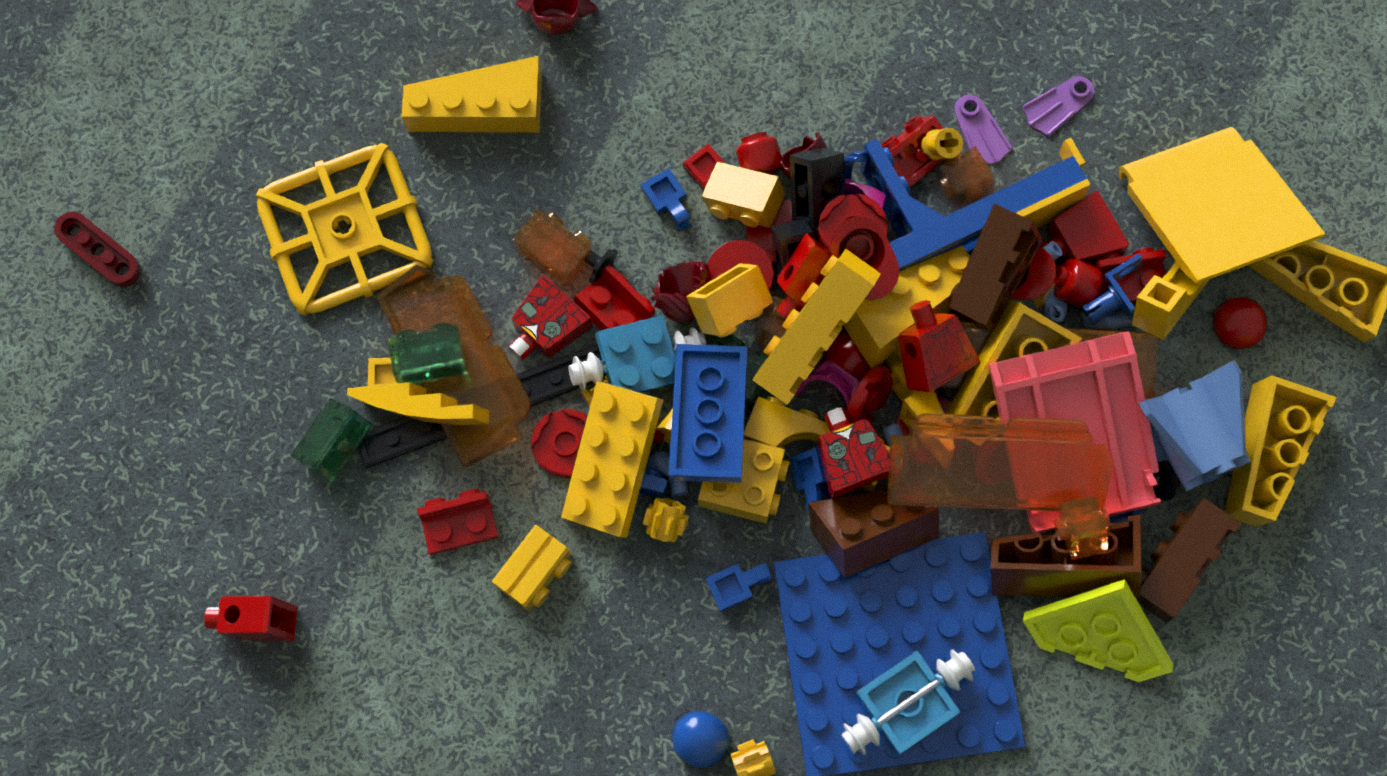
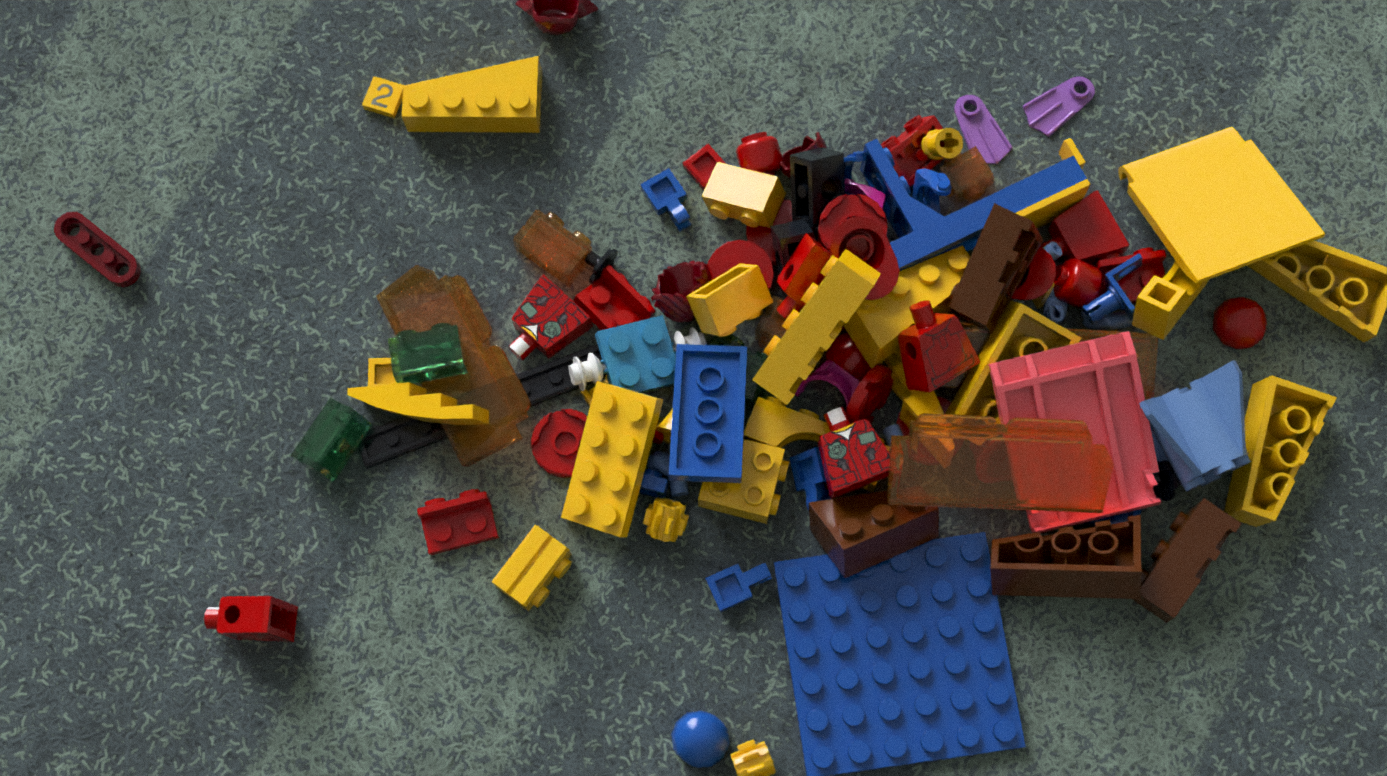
yellow plate [255,143,434,316] -> none
dark azure plate [841,650,975,756] -> none
neon yellow plate [1023,579,1173,682] -> none
clear orange brick [1054,496,1111,560] -> none
none -> yellow tile [362,76,404,119]
none -> blue helmet [912,168,951,214]

